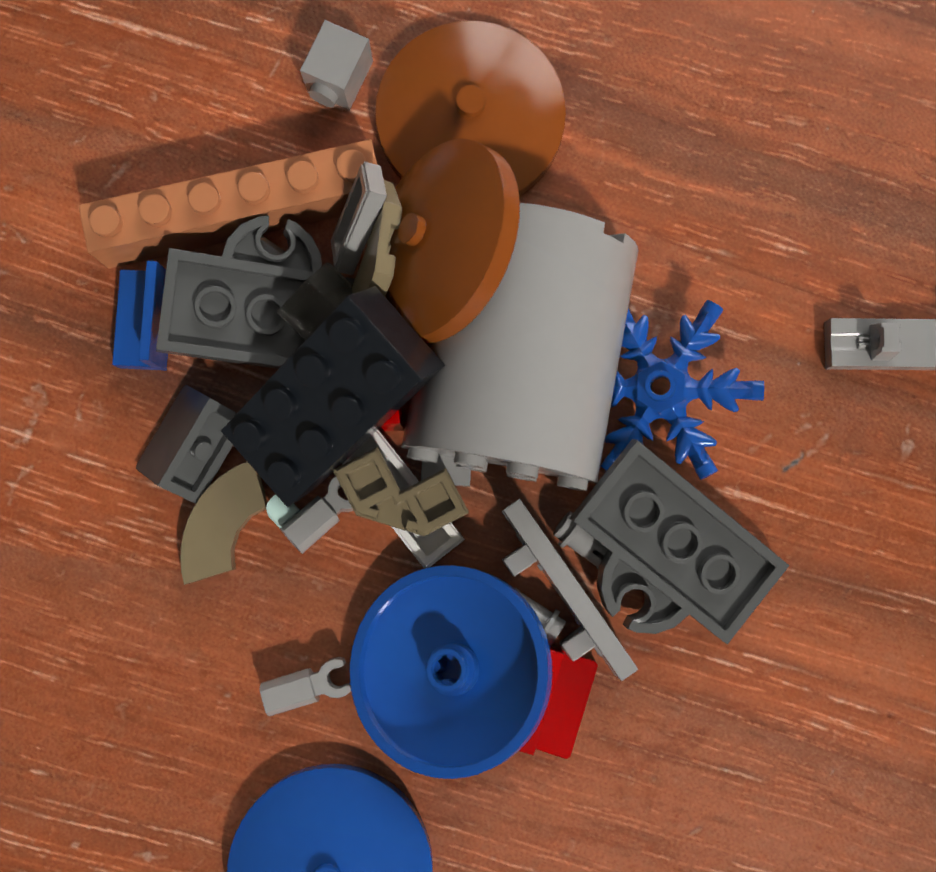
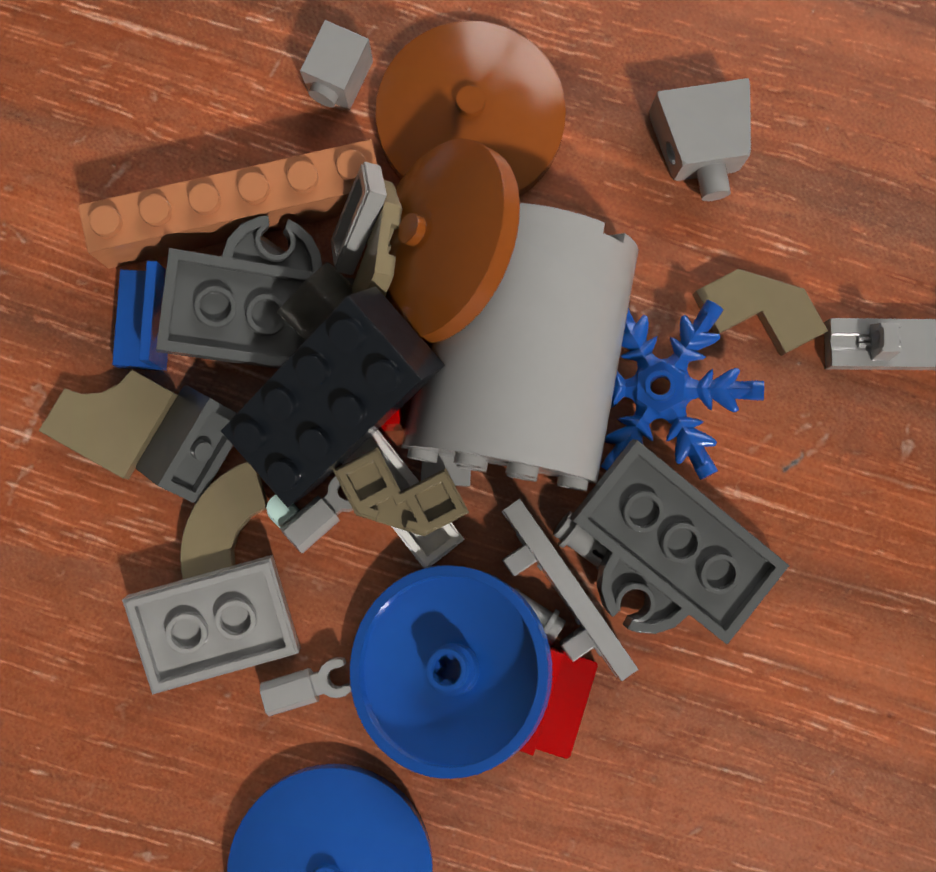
none -> dark tan tile [39,370,178,480]
none -> light grey tile [122,555,301,694]
none -> light grey torso [649,78,751,201]
none -> dark tan tile [692,269,828,356]

